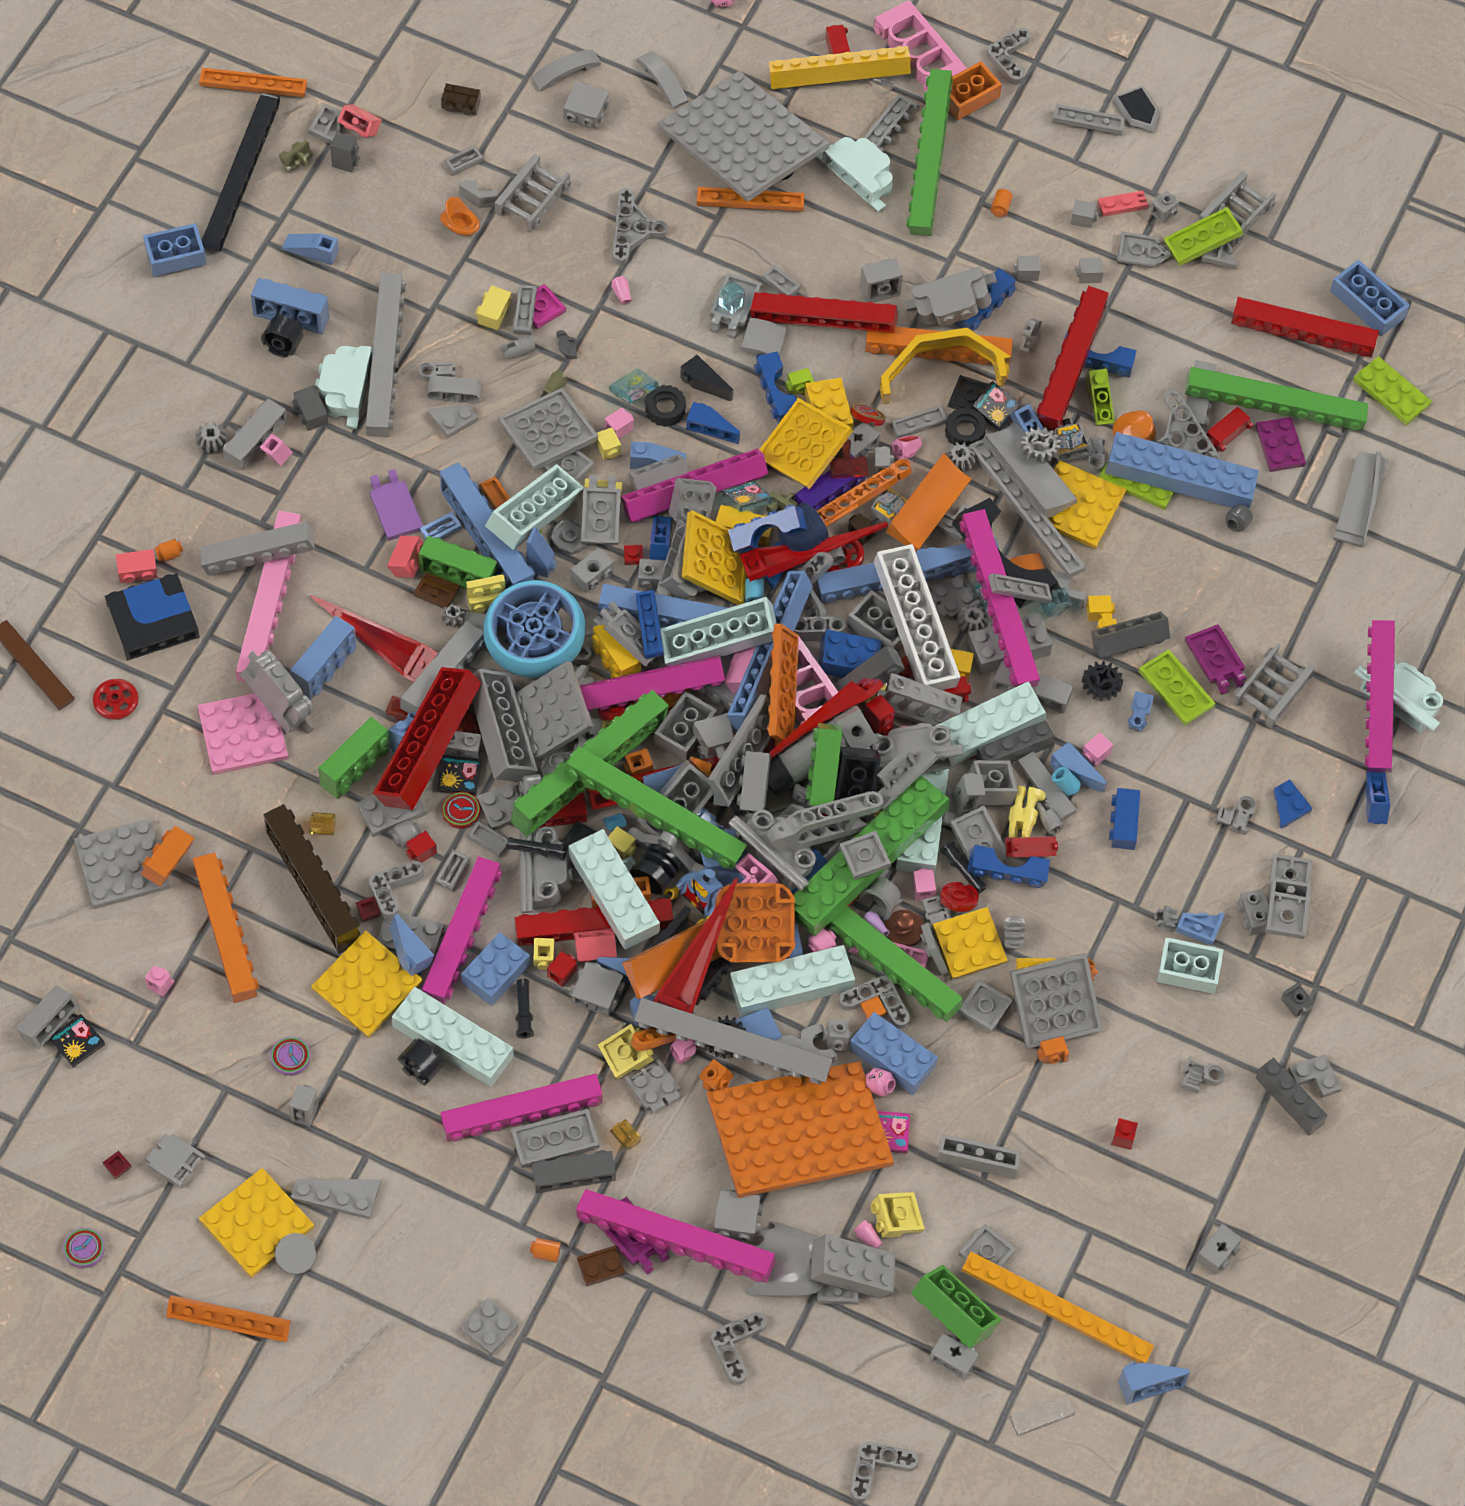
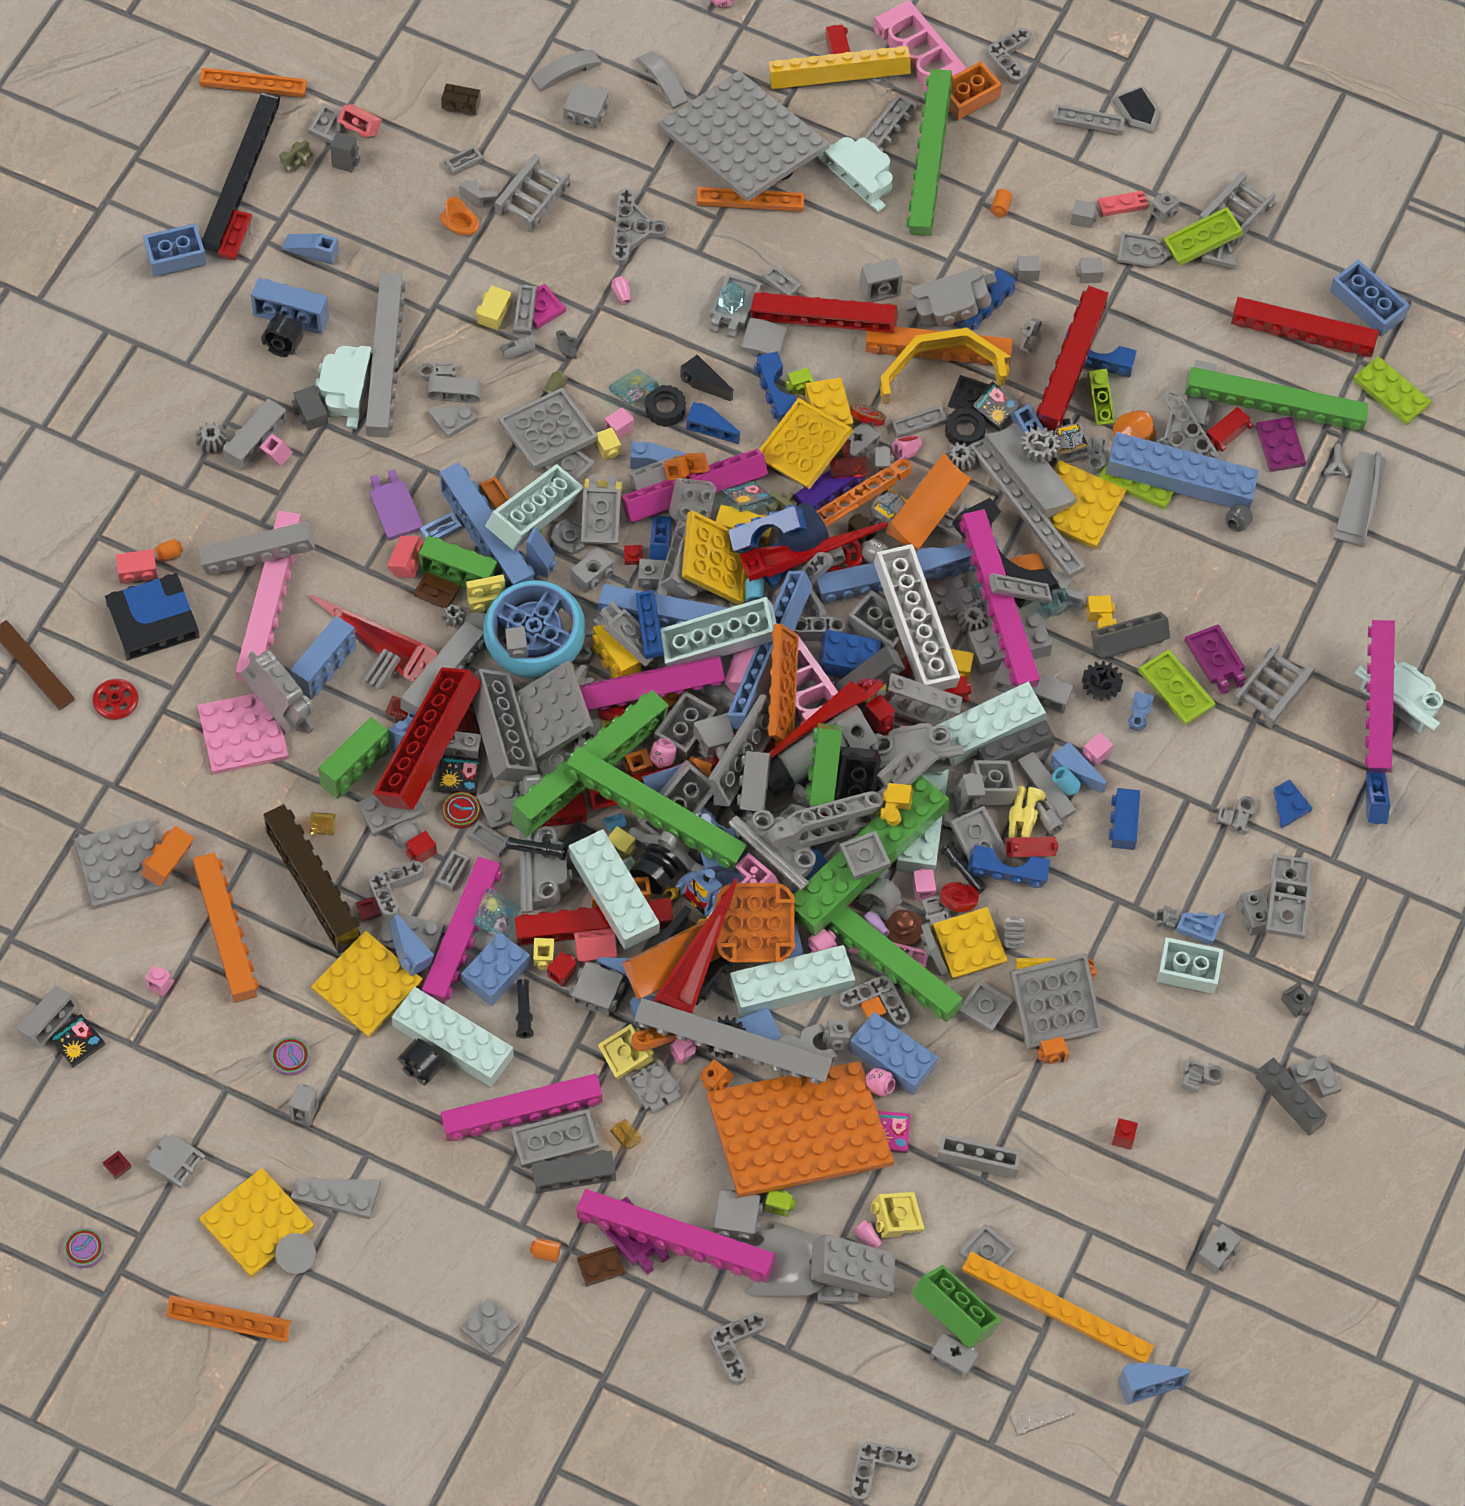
none -> red plate [218,210,252,261]
none -> light grey tile [364,649,401,690]
none -> clear light blue tile [472,888,521,938]
none -> light grey brick [505,626,528,658]
none -> bright pink head [650,738,677,768]
none -> orange slope [663,453,709,480]
none -> lime brick [765,1190,797,1217]
none -> light grey head [862,538,888,563]
none -> yellow brick [881,783,913,826]
none -> light grey piece [1324,444,1351,478]

